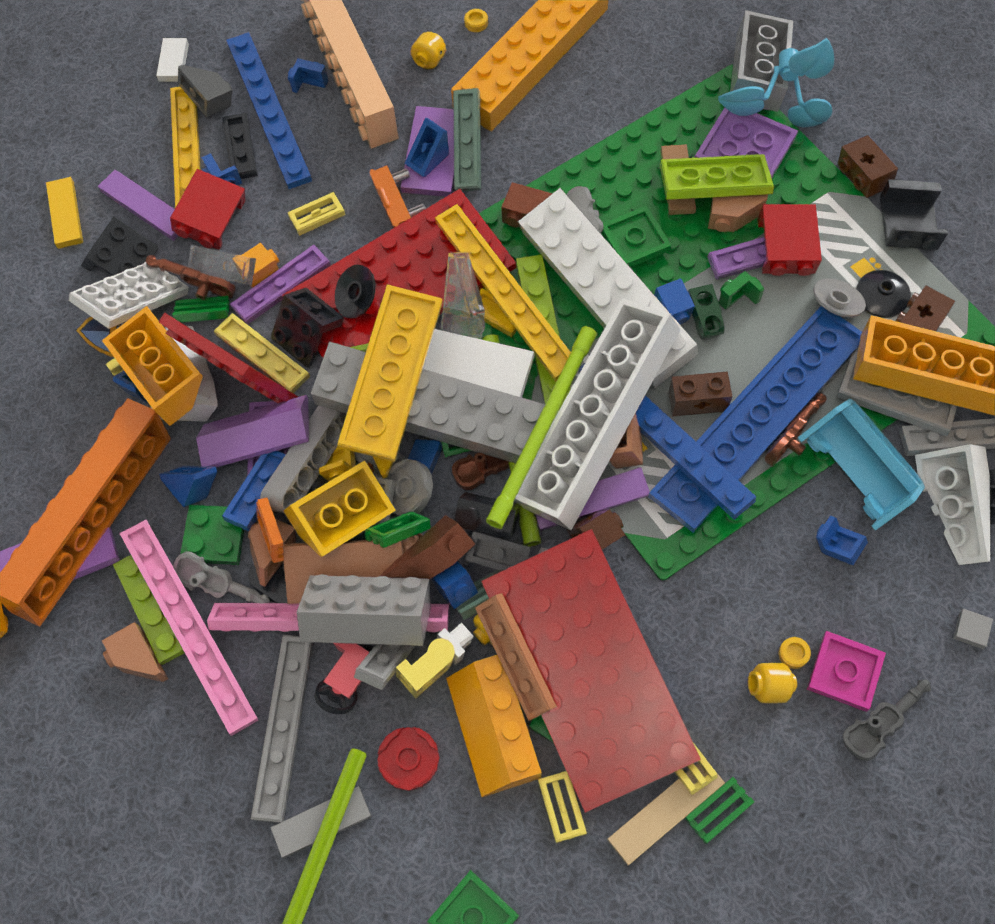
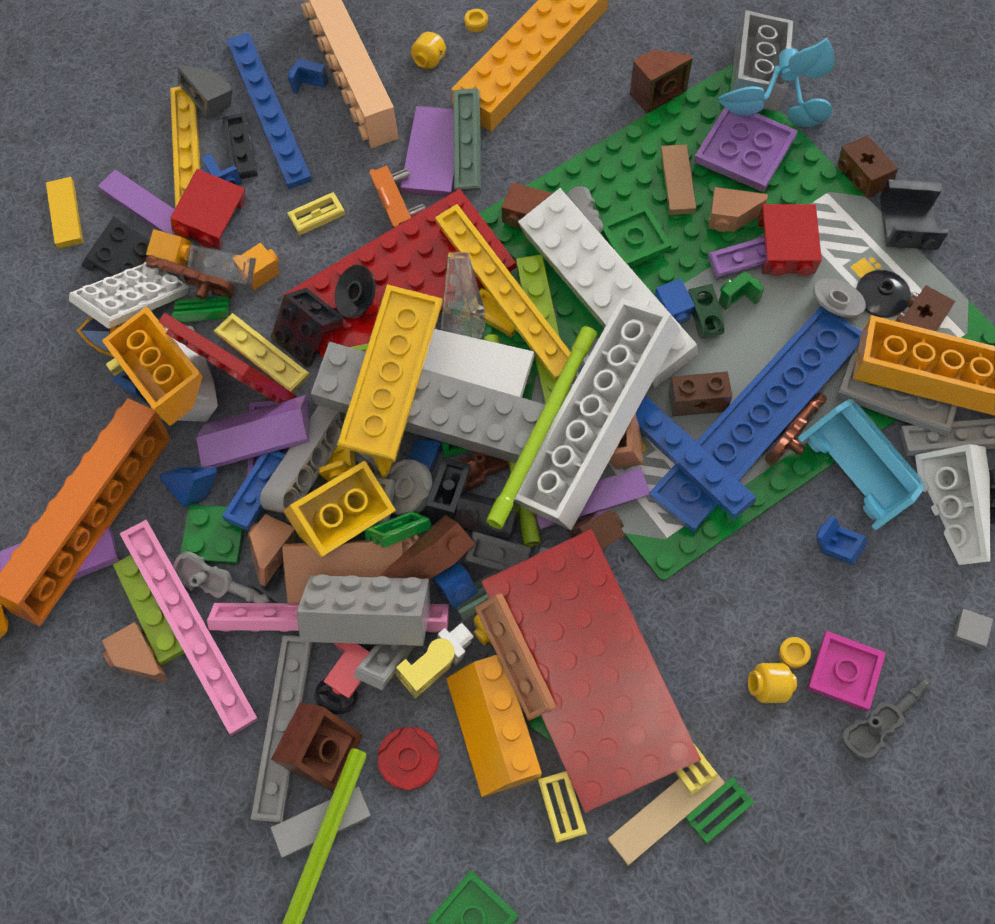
white tile [156,38,189,82] -> none
medium lavender tile [230,245,331,325] -> none
orange tile [256,498,284,563] -> none
blue slope [404,118,449,177] -> none
lime tile [660,154,774,200] -> none
none -> light orange brick [146,229,192,266]
none -> copper slope [271,702,363,792]
none -> black slope [426,457,471,525]
none -> copper slope [630,50,692,113]

